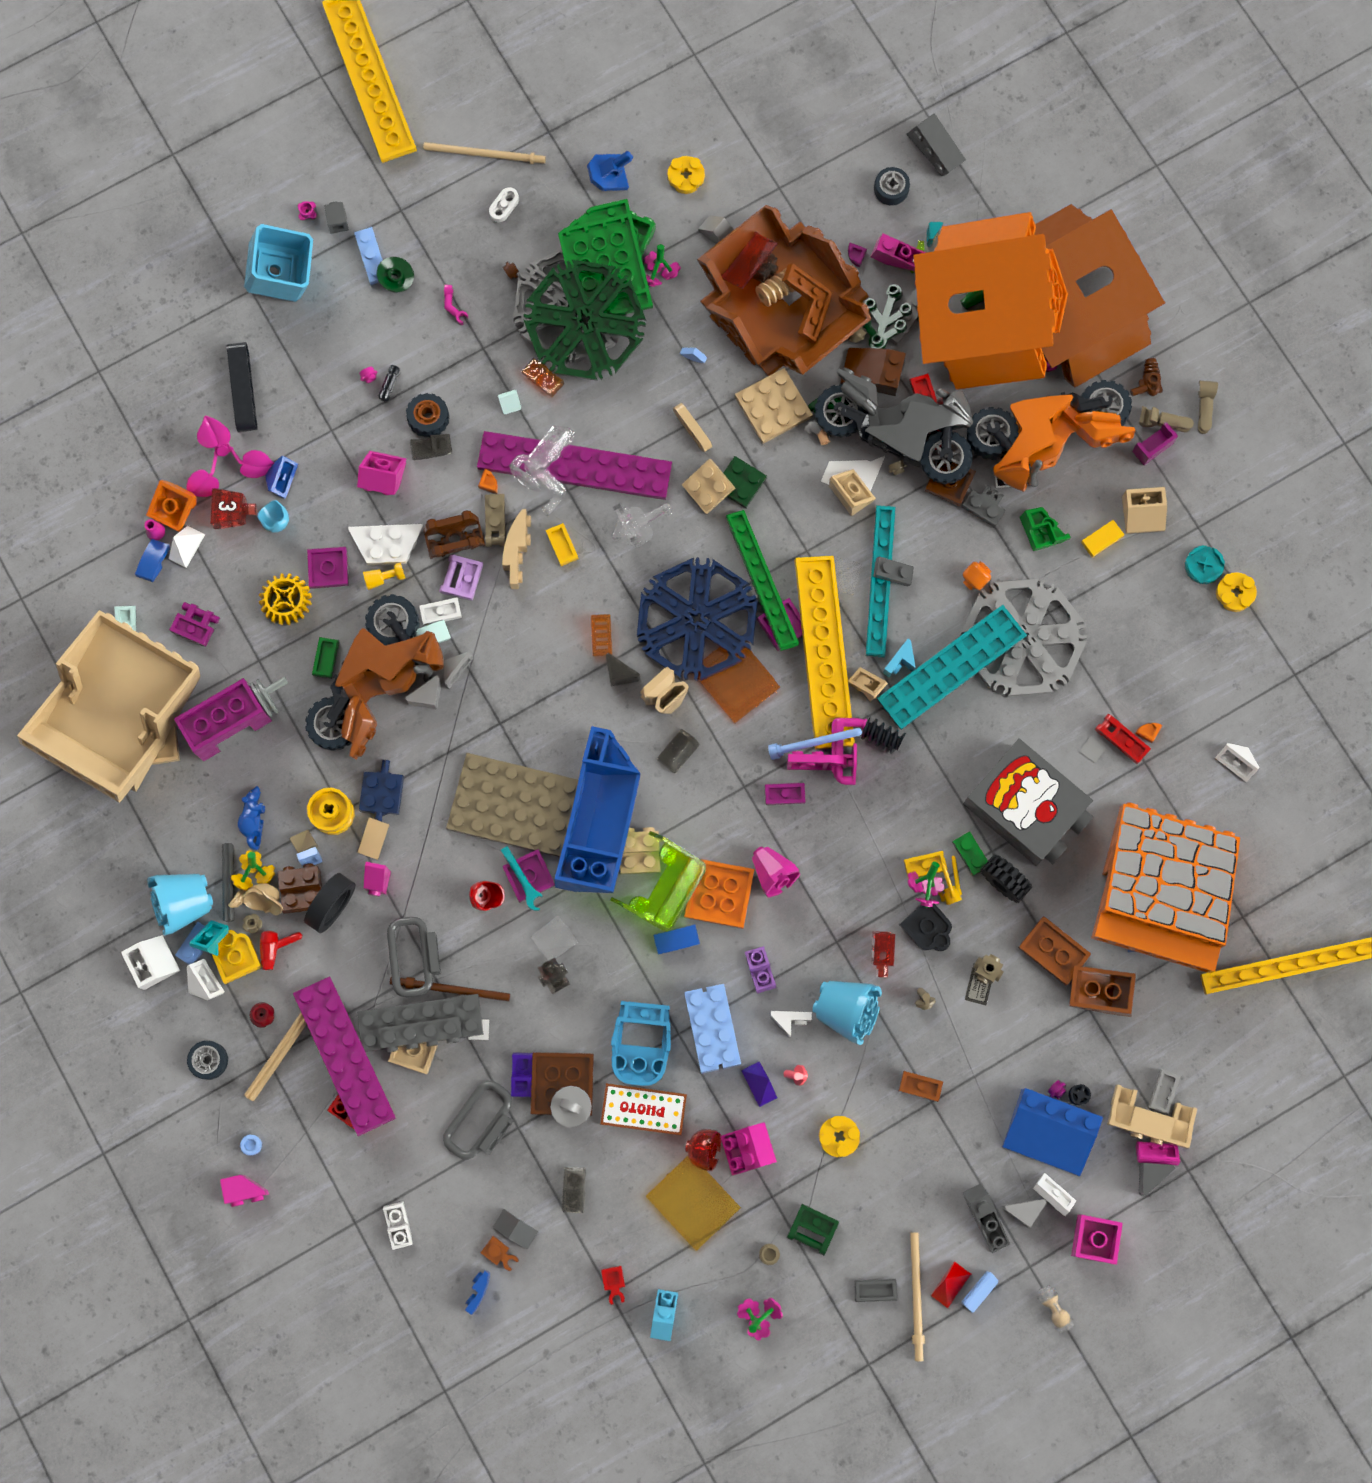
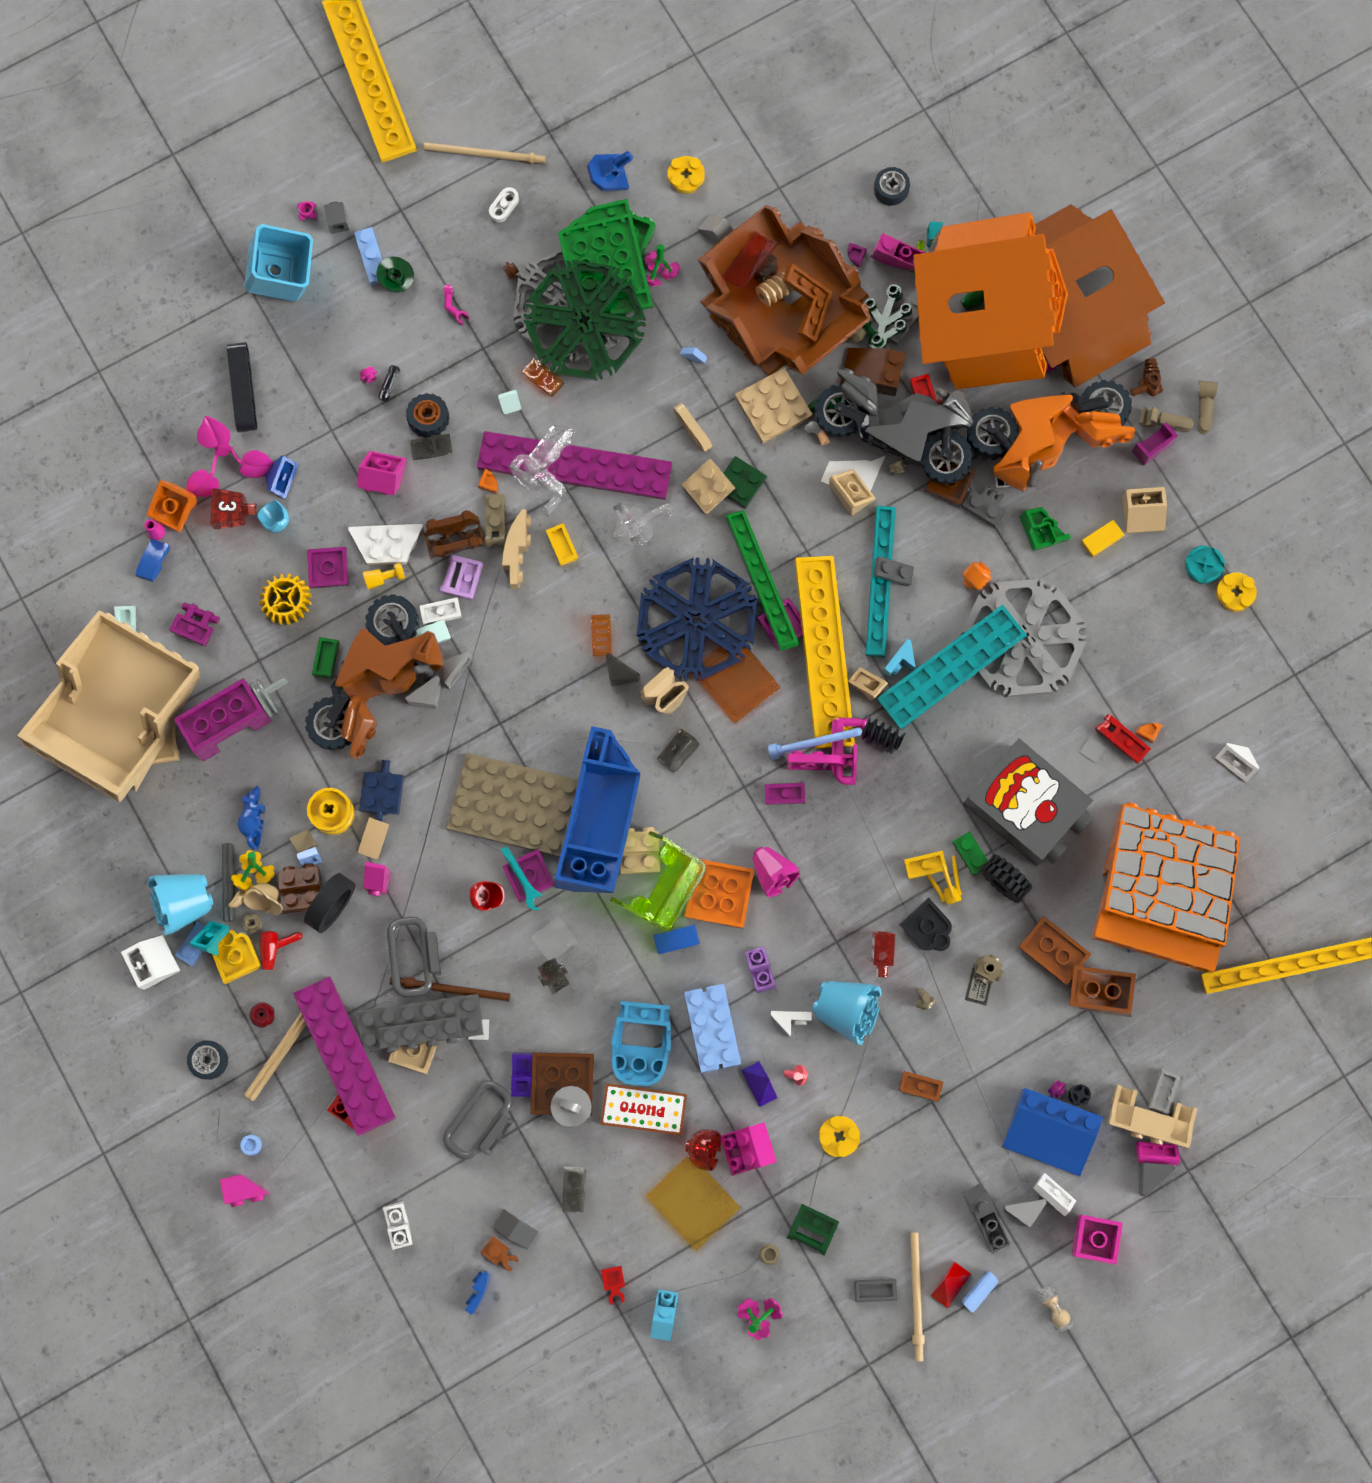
white slope [169,526,205,568] -> none
white slope [187,959,224,1000] -> none
dark grey wedge [906,113,966,176] -> none
dark pink plant [908,862,945,908] -> none

